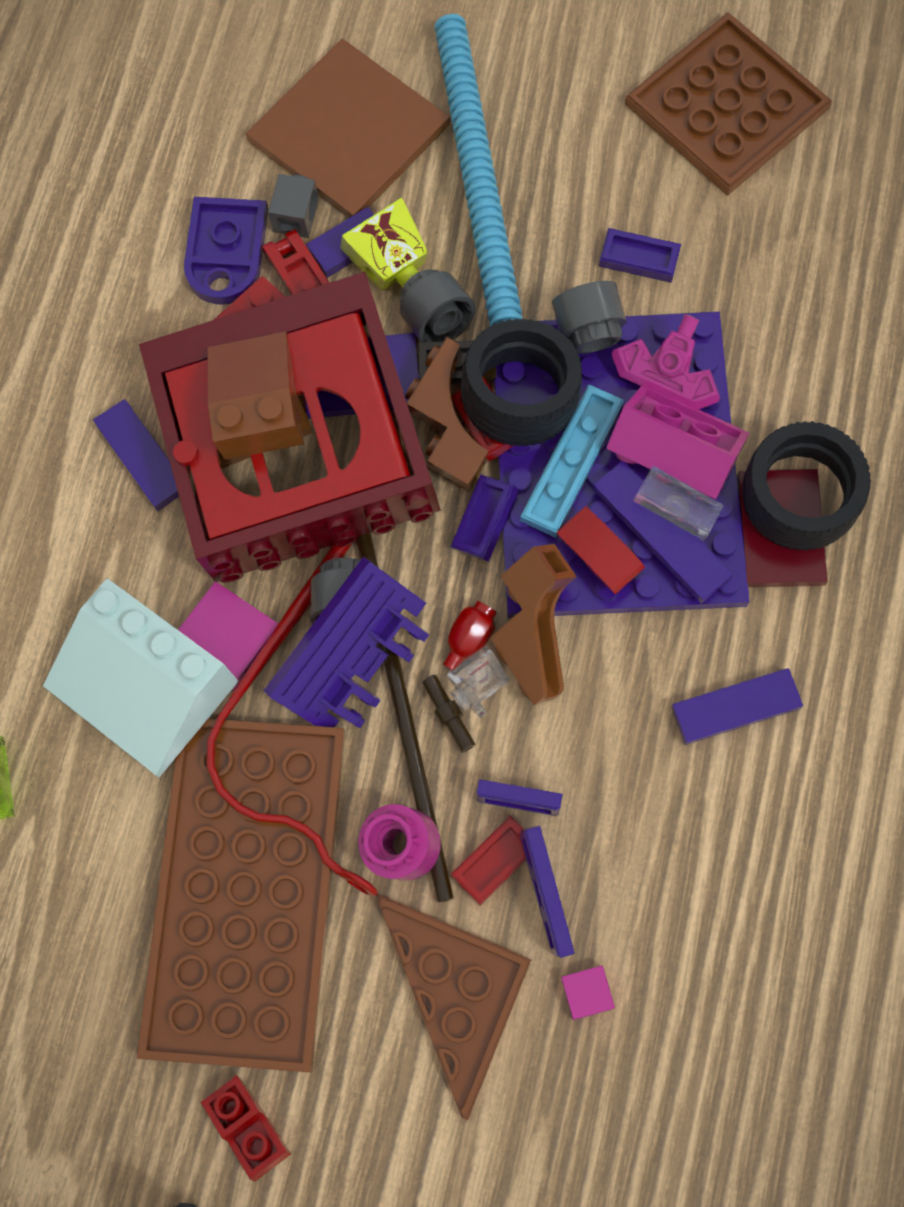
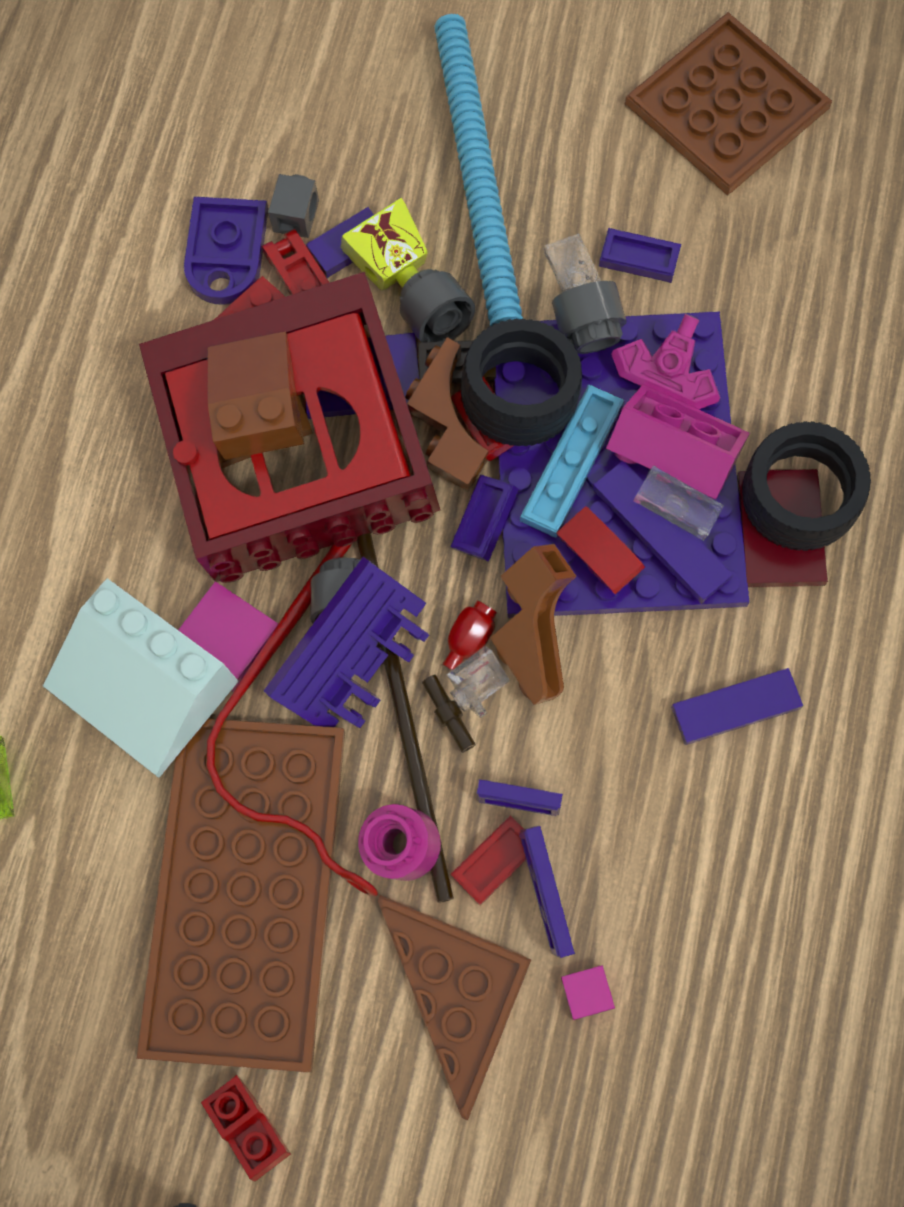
dark purple tile [93,399,179,511] -> none
dark orange tile [246,38,450,218] -> none
none -> clear plate [544,234,601,293]

